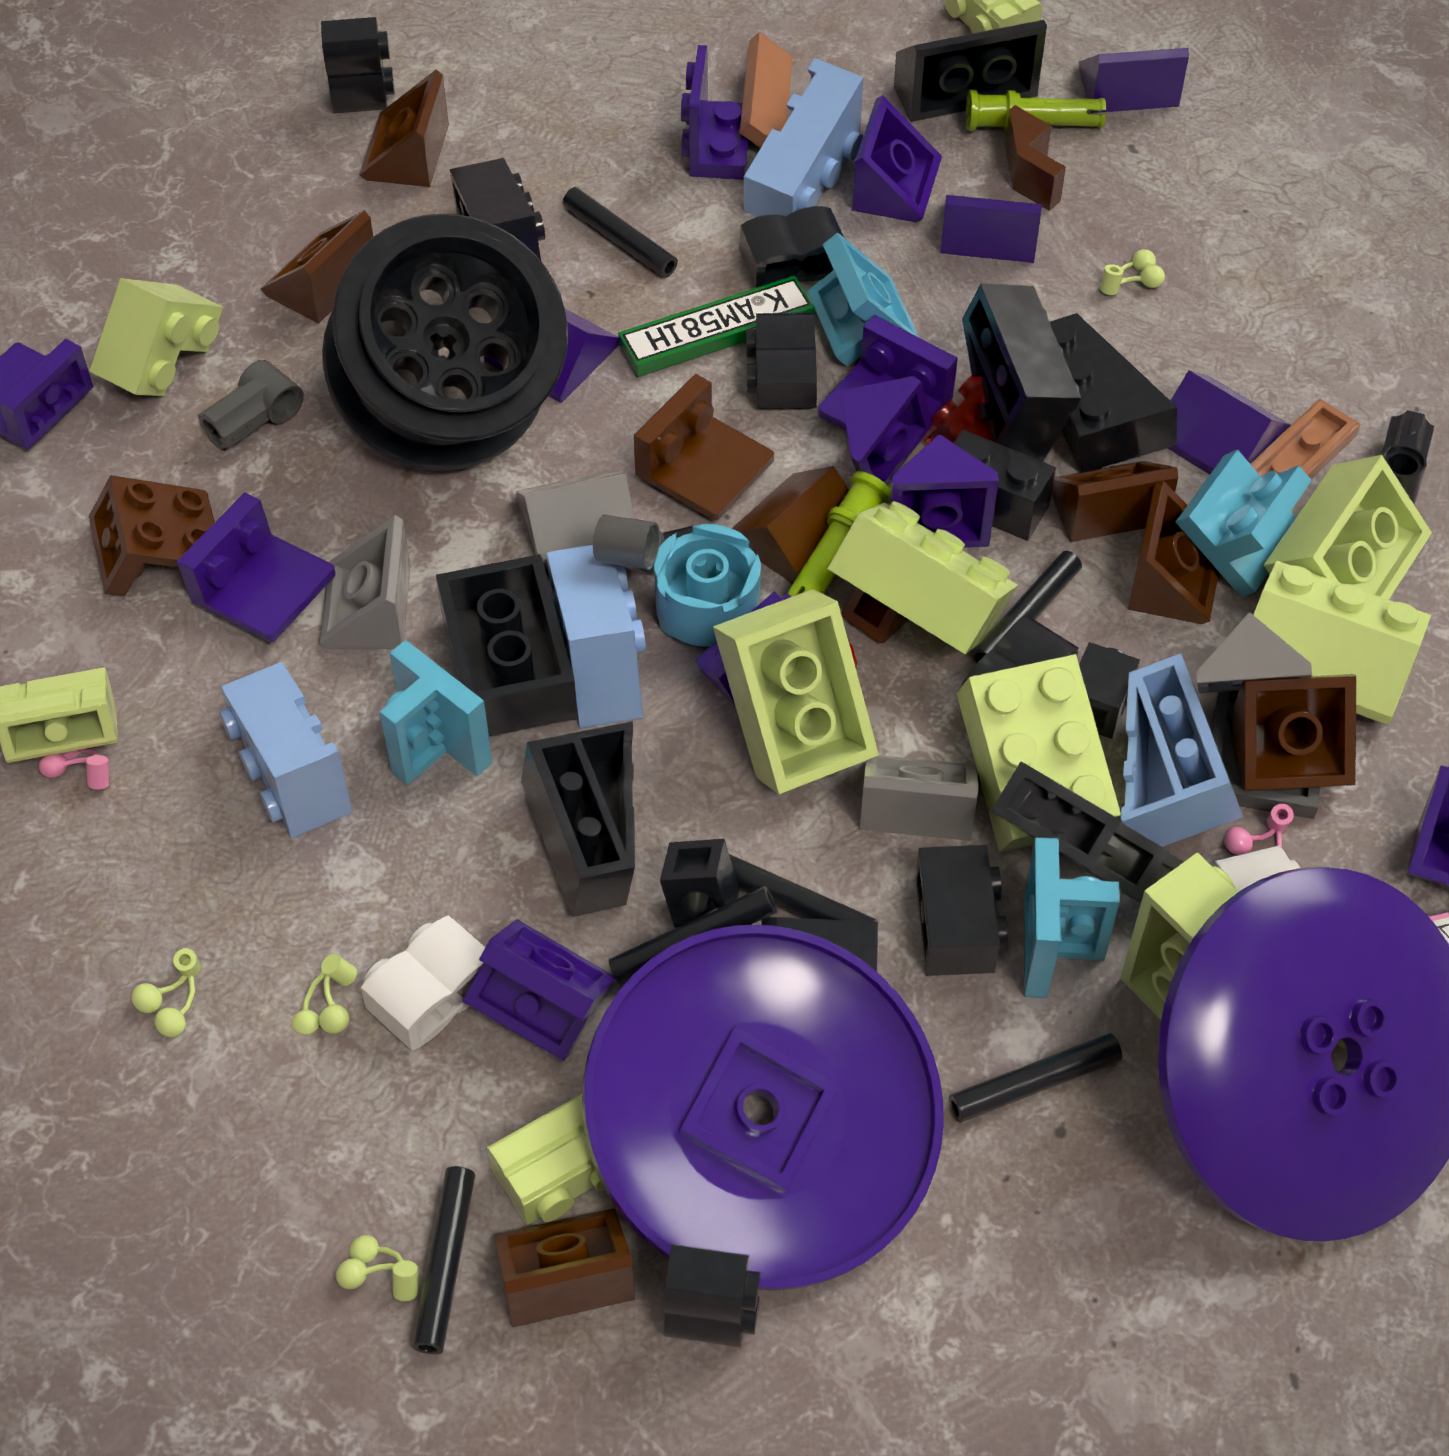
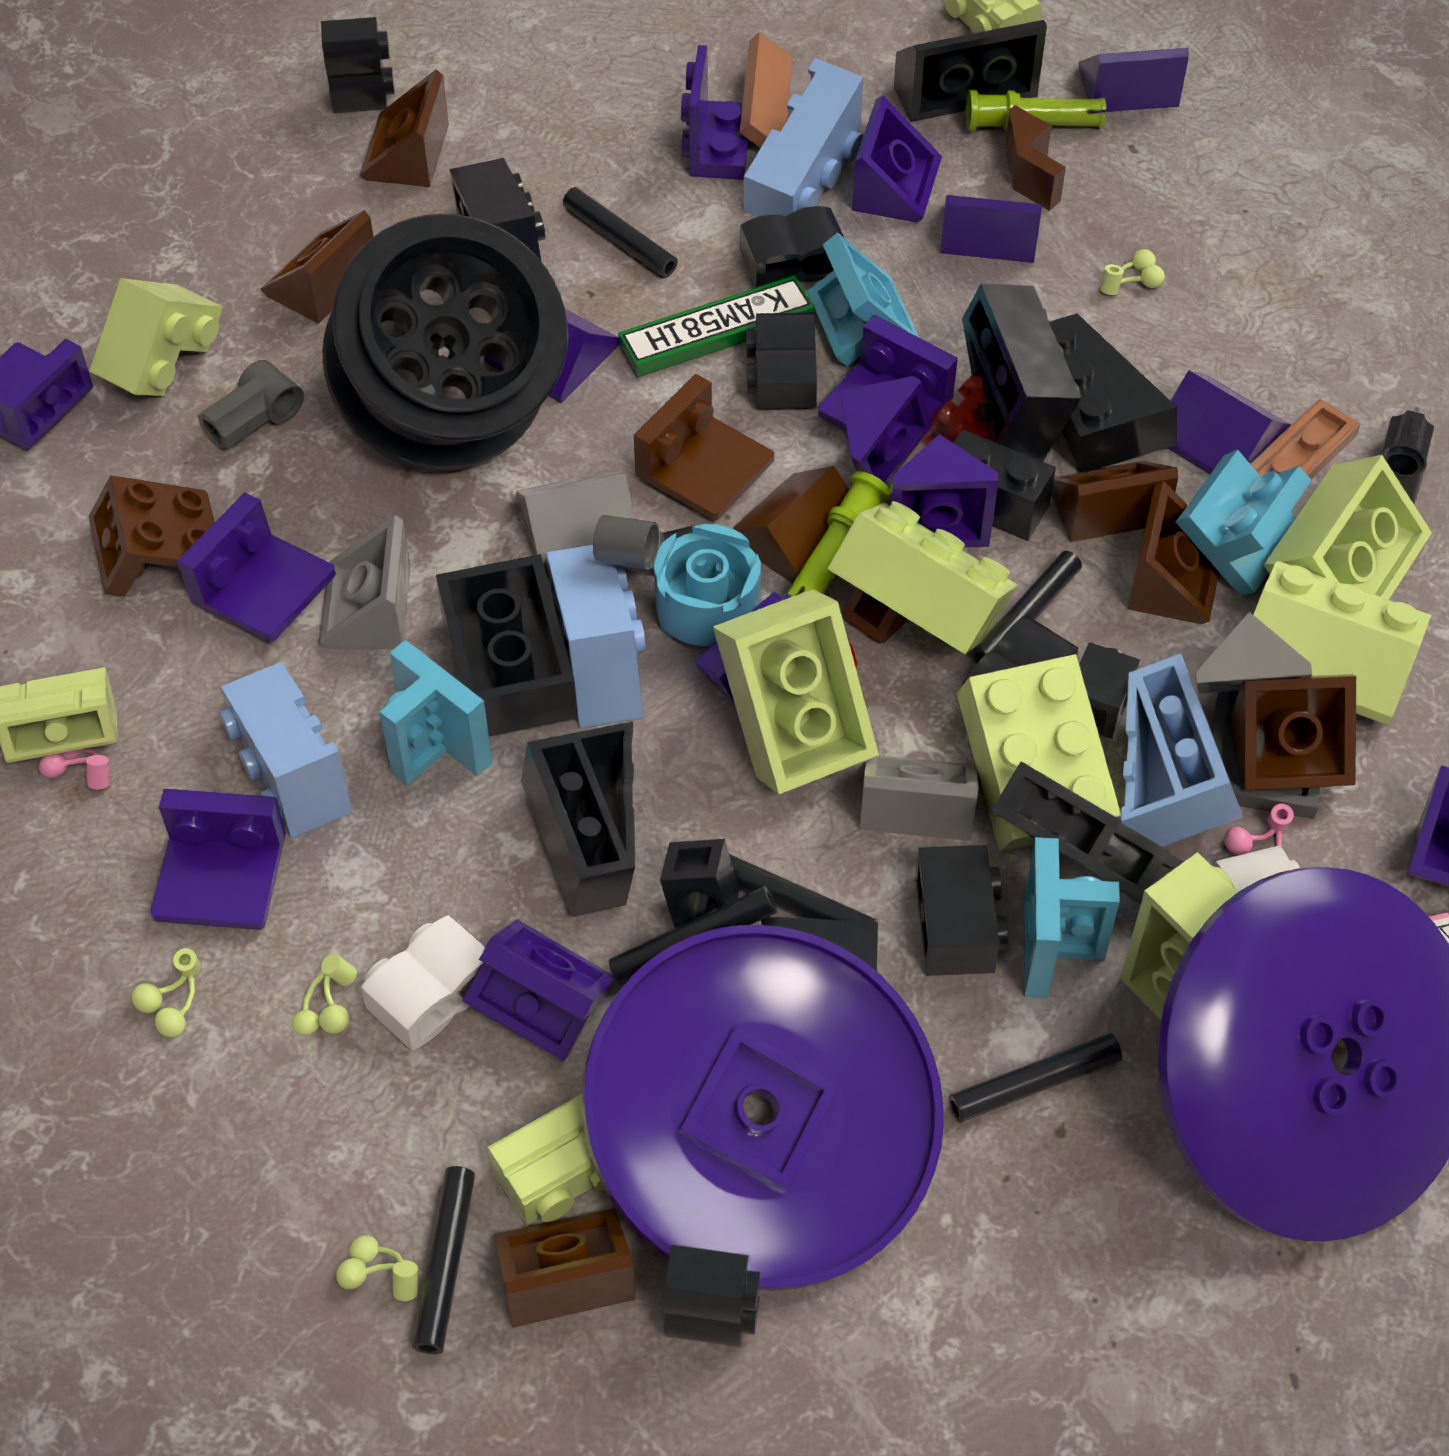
none -> dark purple bracket [151,788,286,930]

